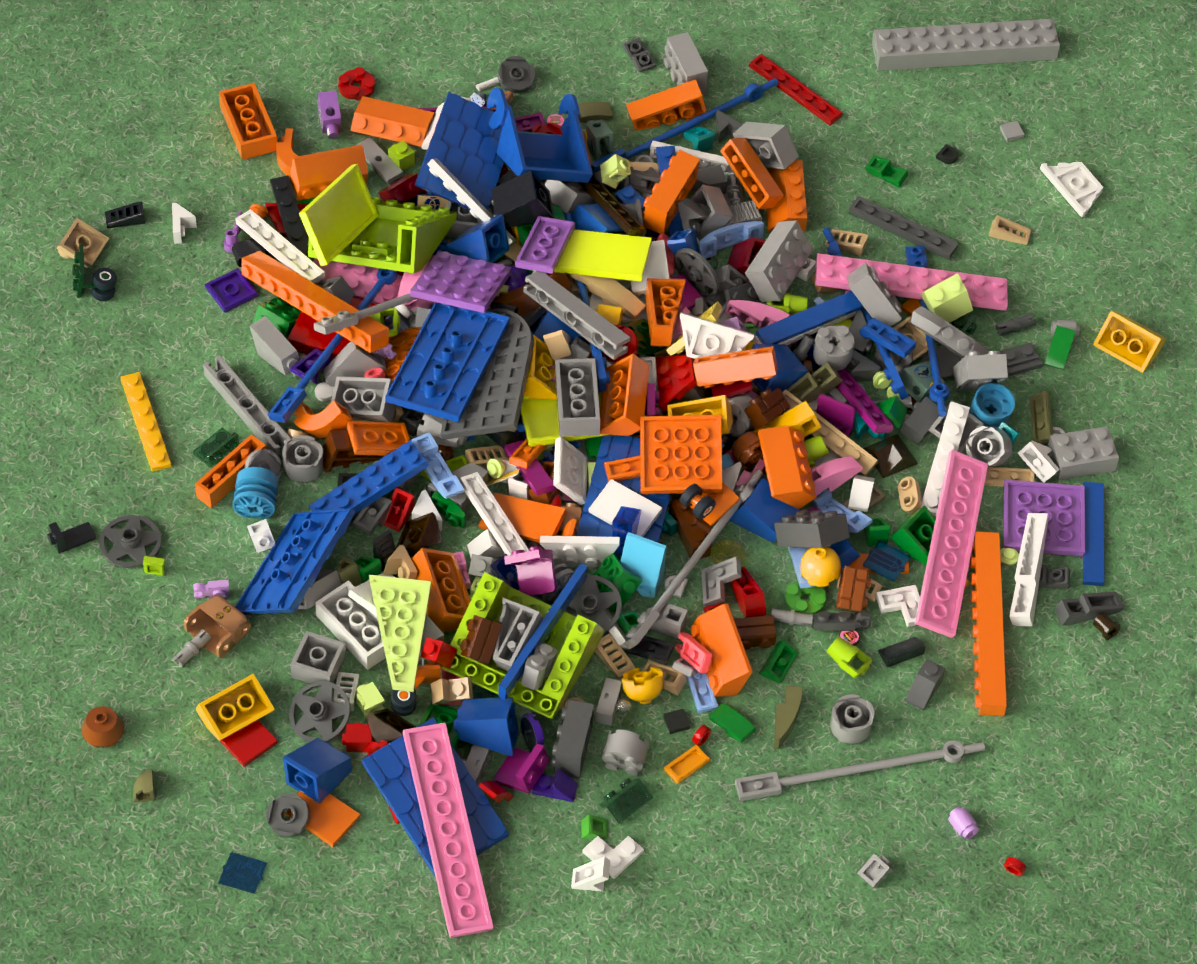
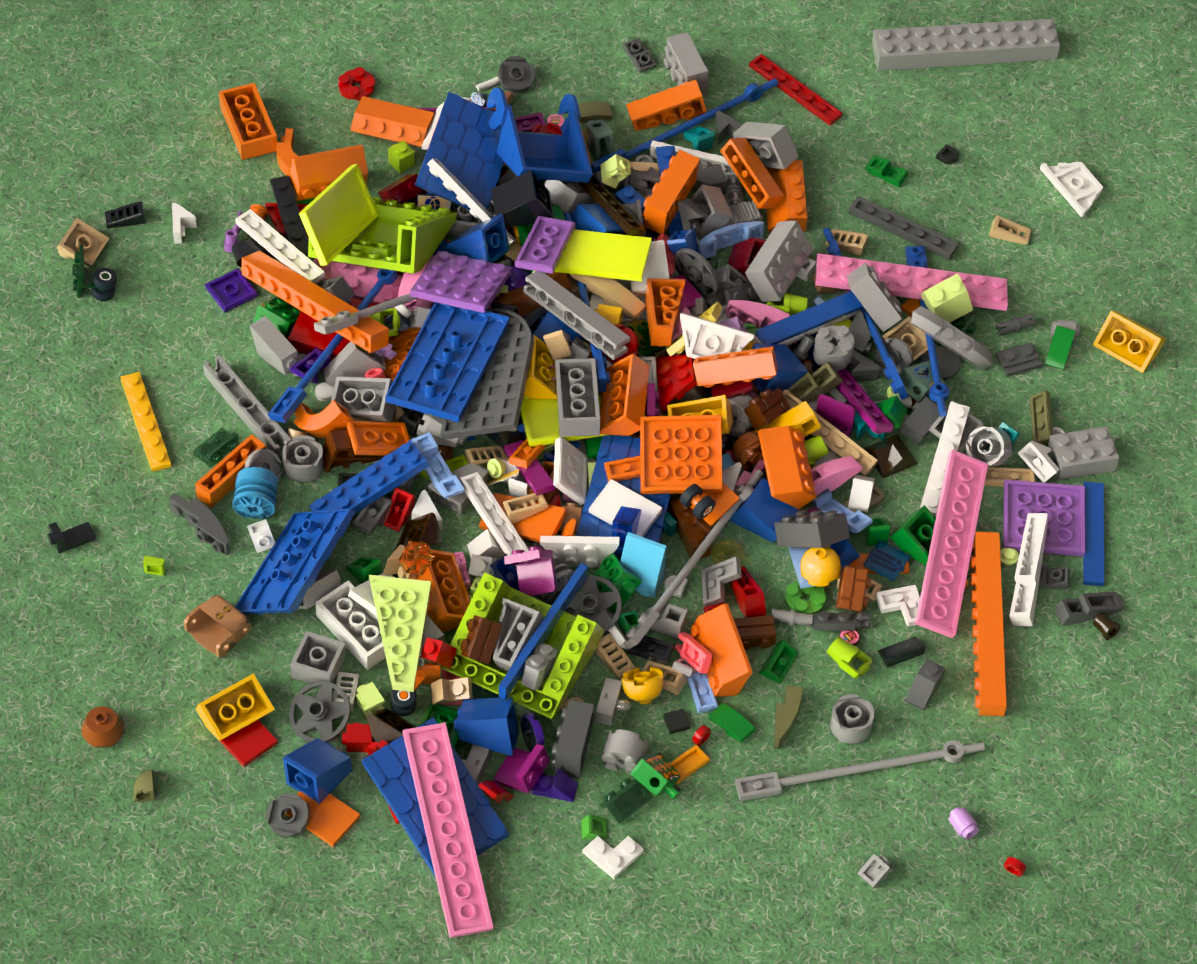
dark grey wheel [100,515,162,568] -> none
light grey pin [172,629,211,668] -> none
lavender plate [193,580,230,599] -> none
piece [218,852,267,894] -> none
medium lavender torso [318,90,341,139] -> none
olive brick [337,556,362,587] -> none
light grey tile [355,137,403,184] -> none
black slope [373,530,396,572] -> none
green slope [431,491,466,528] -> none
white slope [571,857,610,891] -> none
blue plate [860,318,916,358] -> none
yellowish green plate [873,371,892,389] -> none
tan plate [898,476,922,514] -> none
light grey brick [953,351,1008,390] -> none
dark azure wheel [969,383,1015,428] -> none
light grey tile [1000,121,1024,142] -> none
none -> dark grey slope [169,493,230,555]
none -> clear orange brick [398,541,435,575]
none -> tan slope [503,493,548,524]
none -> green torso [630,752,682,800]

